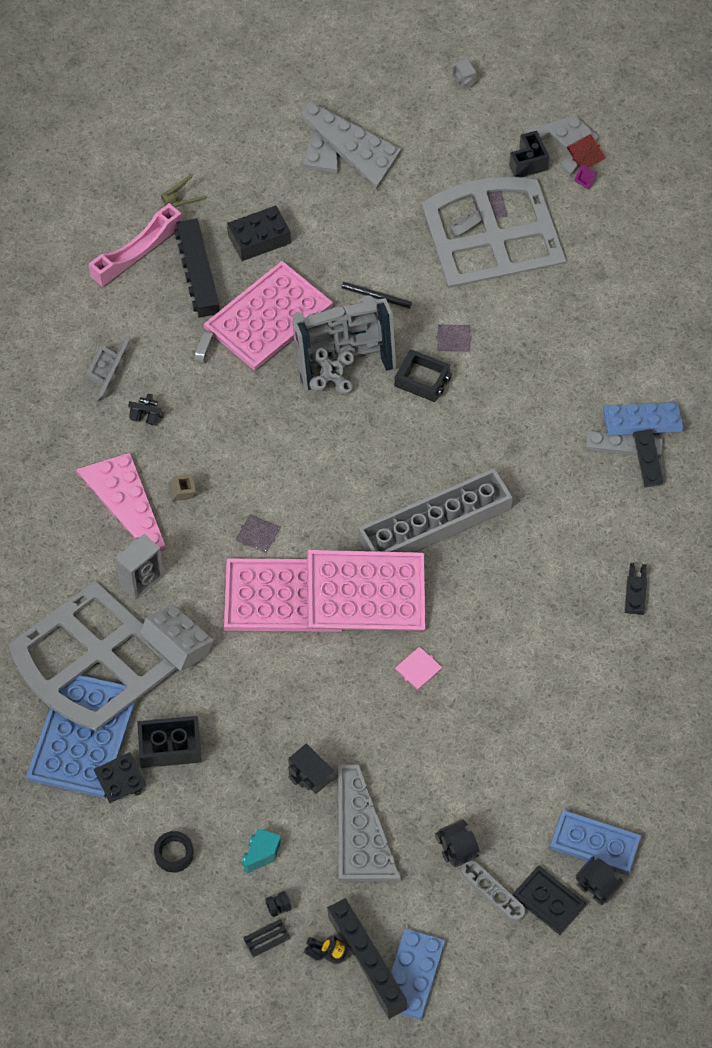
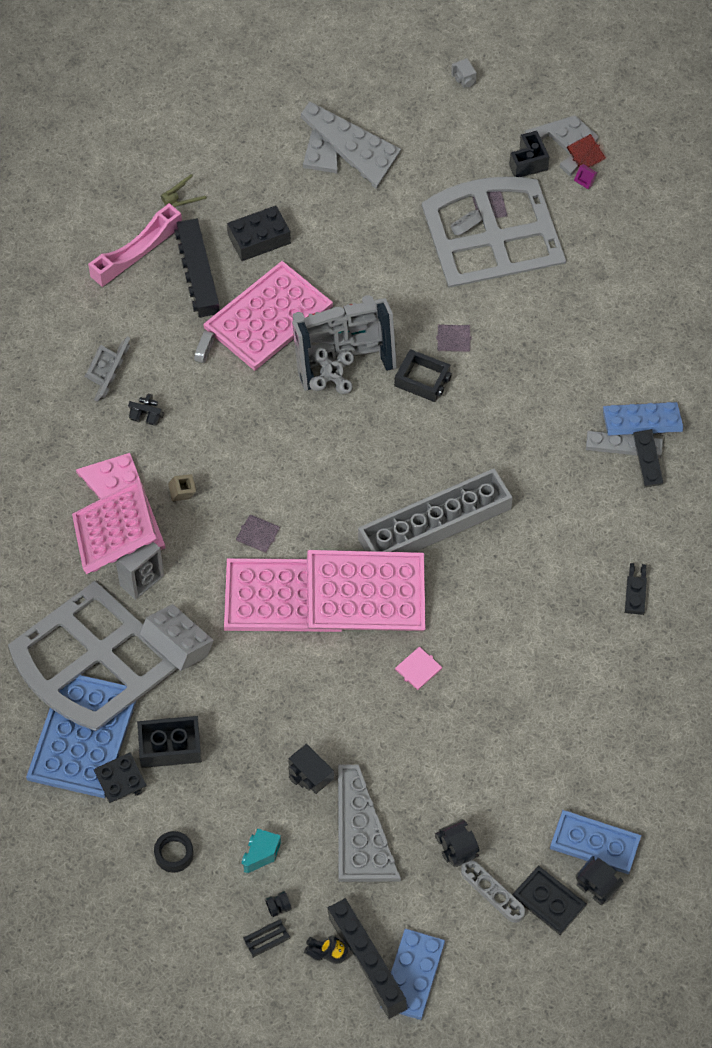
black bar [342,282,412,309] -> none
none -> bright pink plate [72,479,157,574]

